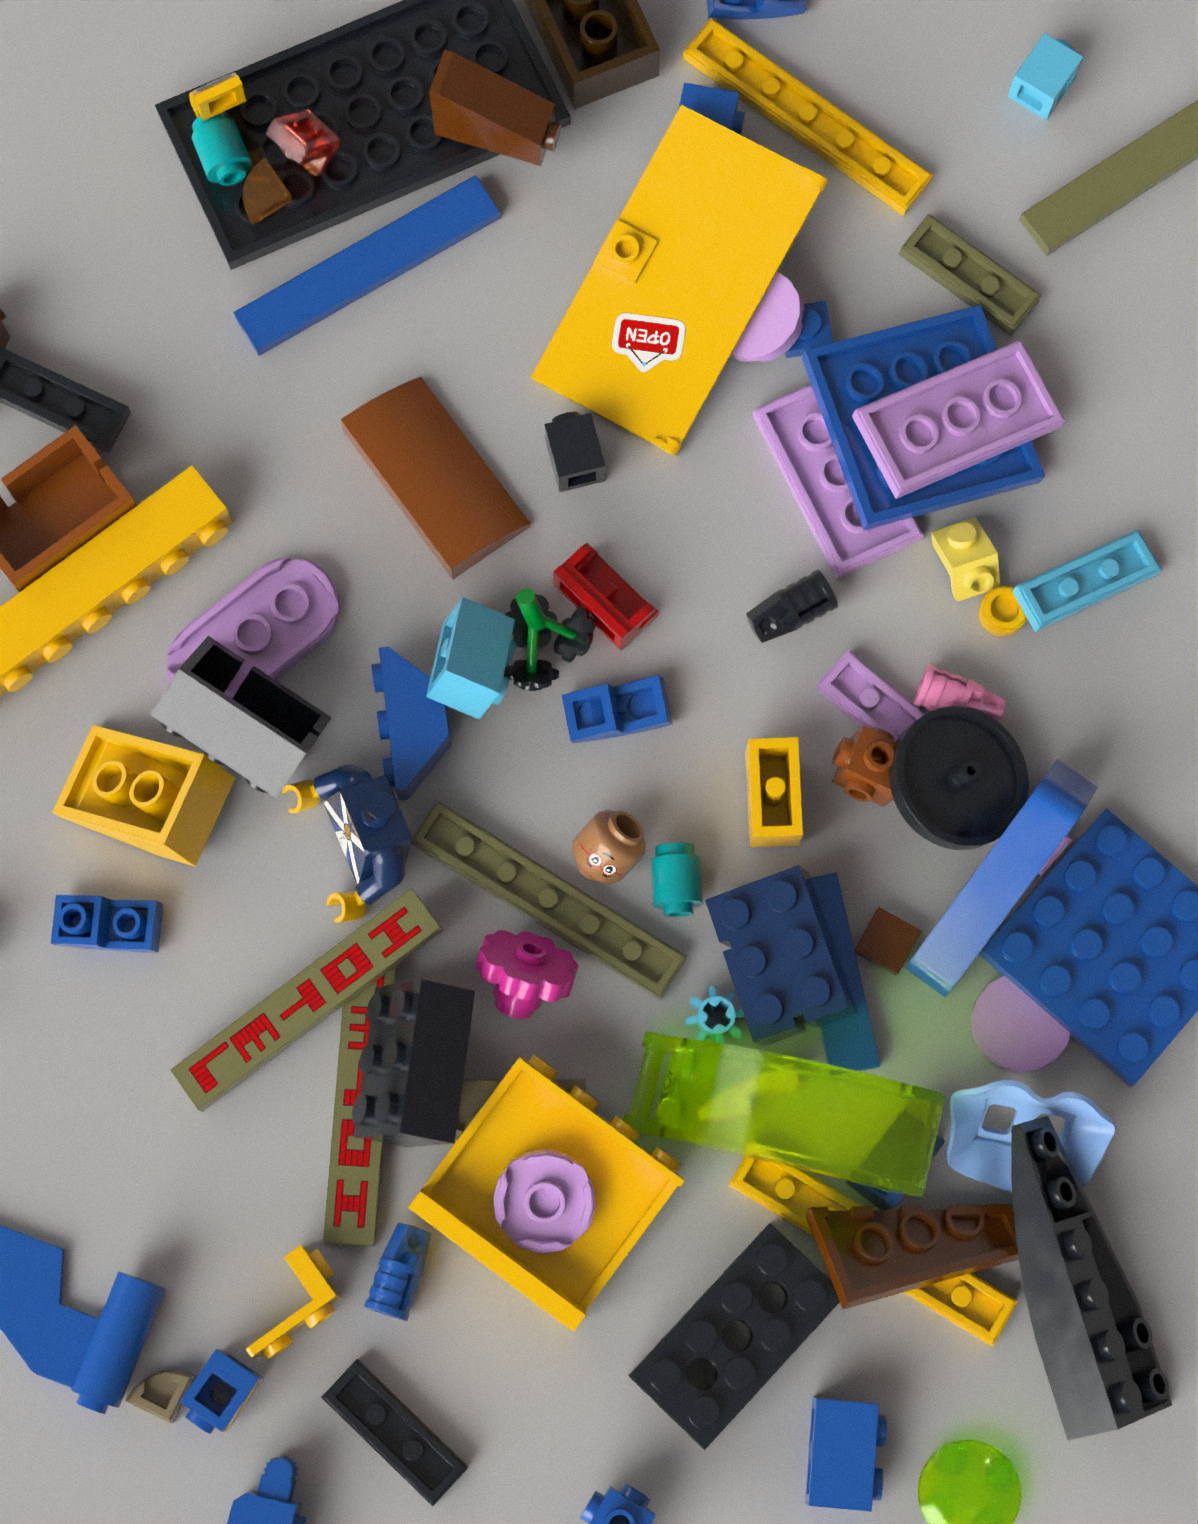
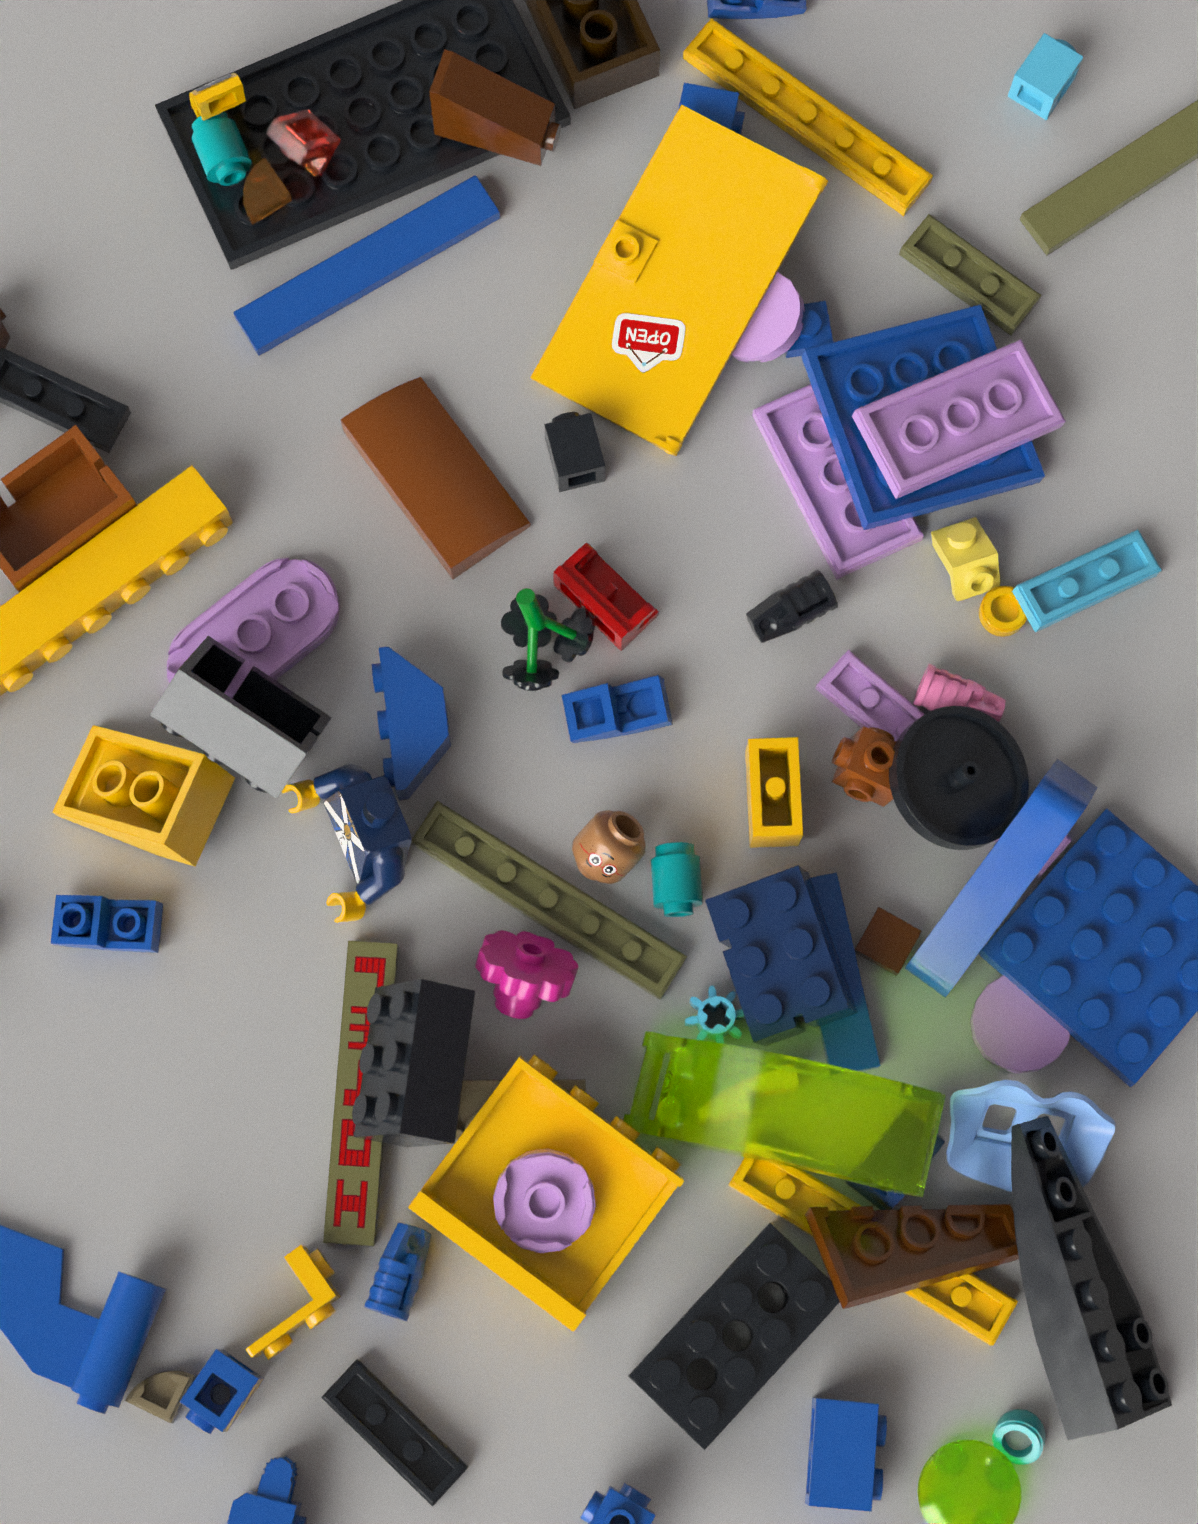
olive tile [170,888,443,1112] -> none
medium azure brick [426,597,516,719] -> none
none -> piece [992,1409,1046,1465]

